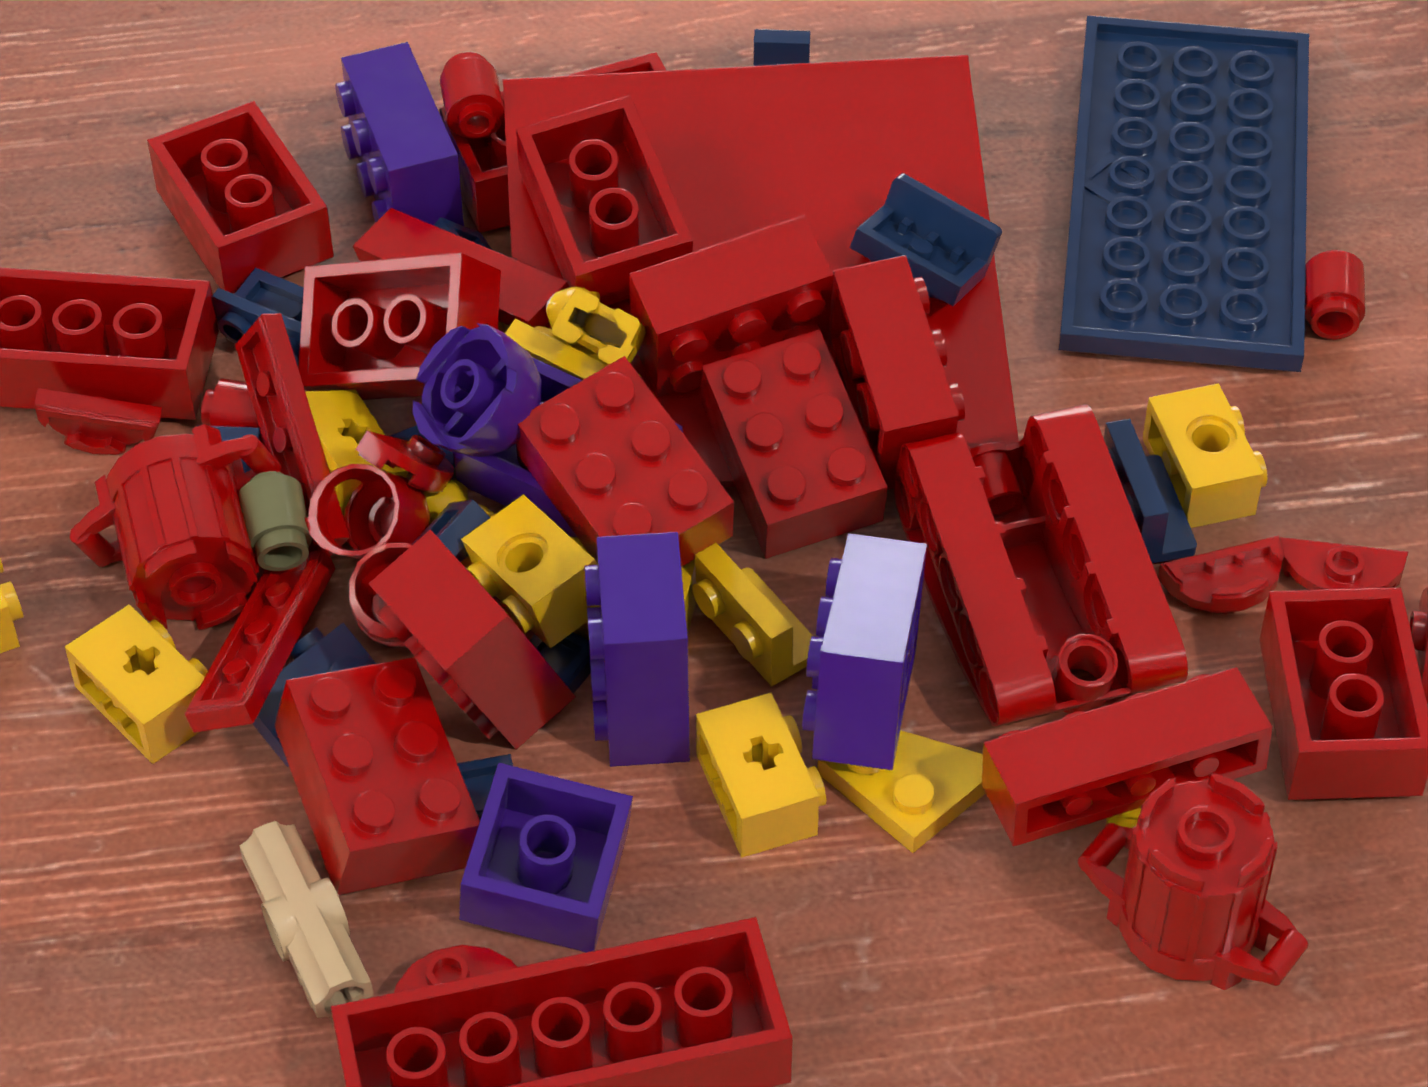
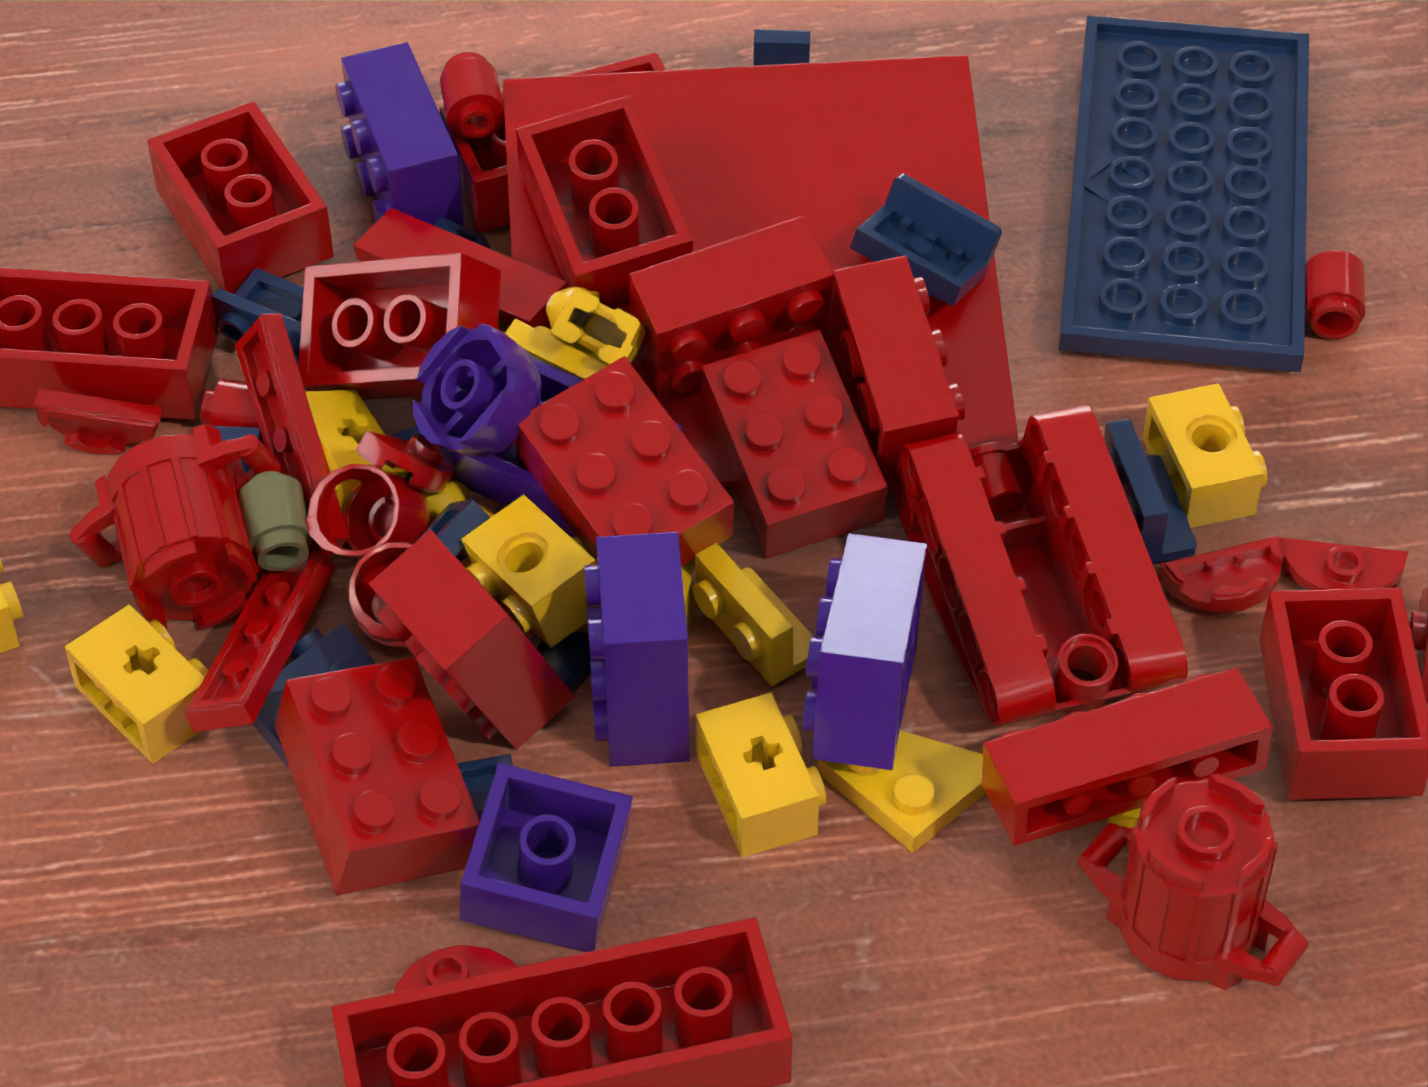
tan piece [239,821,373,1018] -> none

